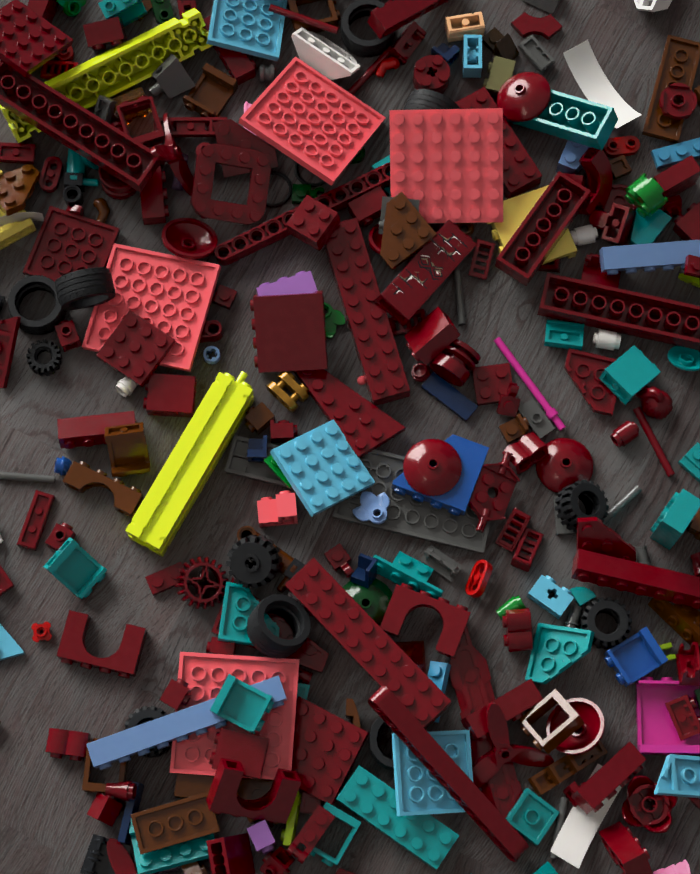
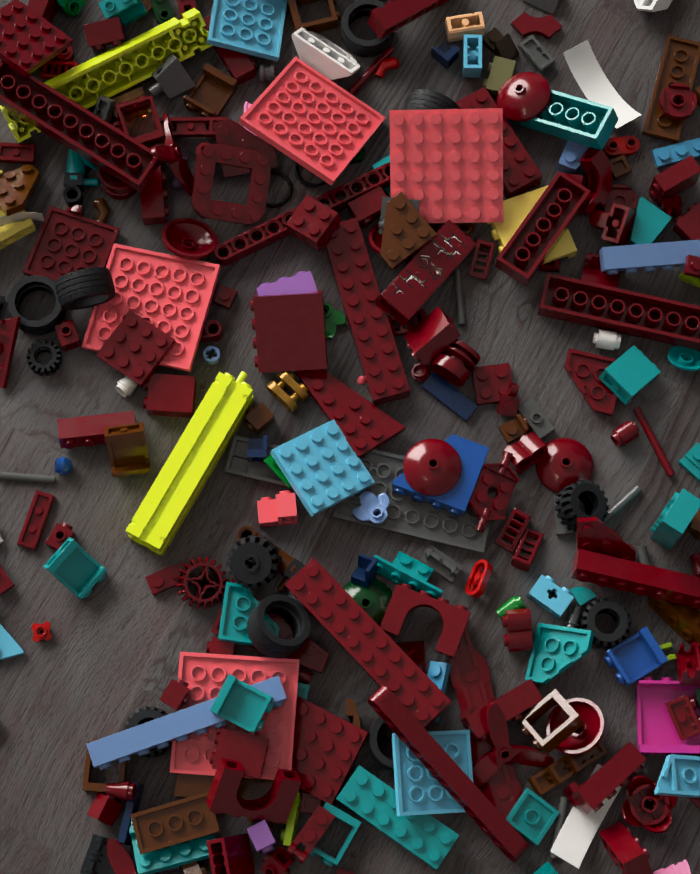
dark red plate [39,156,63,193] -> none
dark red brick [45,728,91,761] -> none
dark red arch [57,610,148,679] -> none
reddish brown arch [63,461,144,518] -> none
dark red bar [269,4,339,34] -> none
dark red brick [270,420,298,443] -> none
dark green plate [292,184,324,204] -> none
dark red plate [324,543,354,578] -> none
dark red hinge [388,21,426,65] -> none
dark red brick [413,55,450,94] -> none
dark pink bar [494,337,566,431] -> none
teal plate [544,319,584,351] -> none
white brick [569,224,598,246] -> none
green brick [624,173,668,218] -> none
dark red hair [636,386,673,419] -> none

